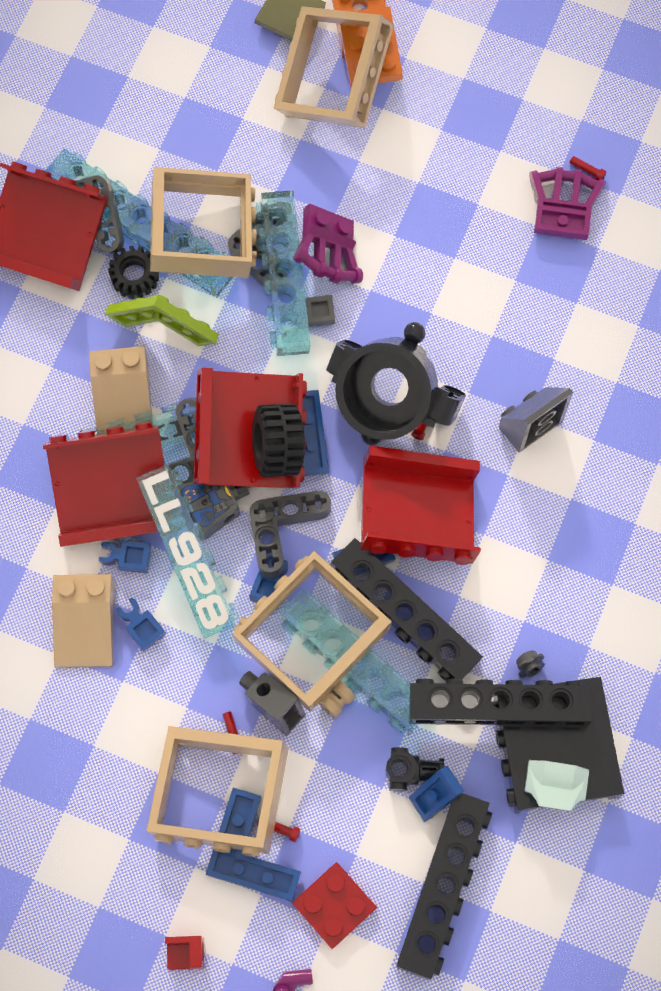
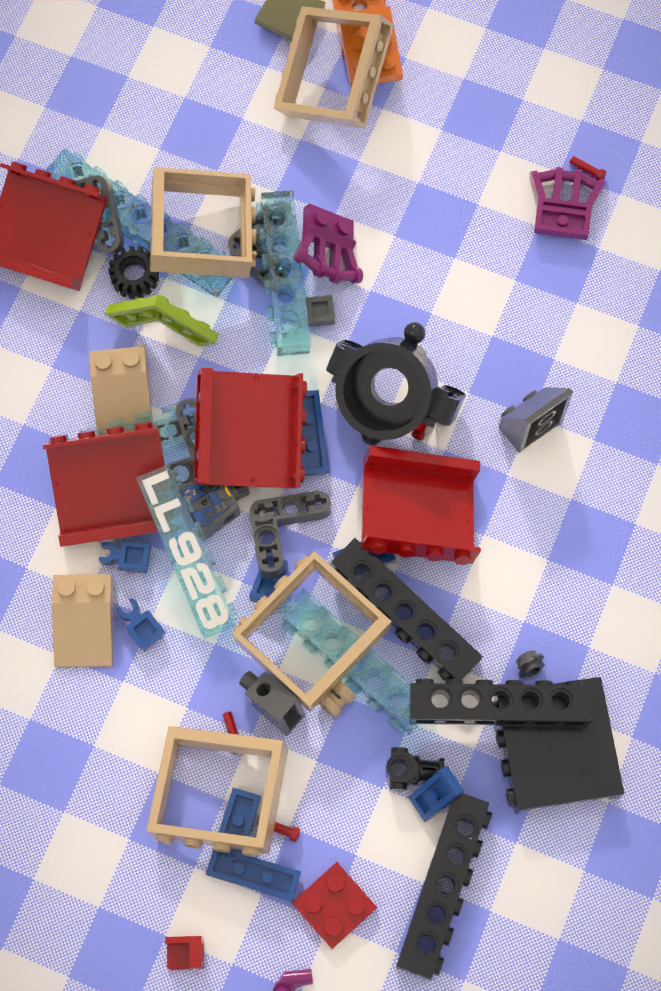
black tyre [252,404,305,477] -> none
light aqua slope [524,760,589,811] -> none

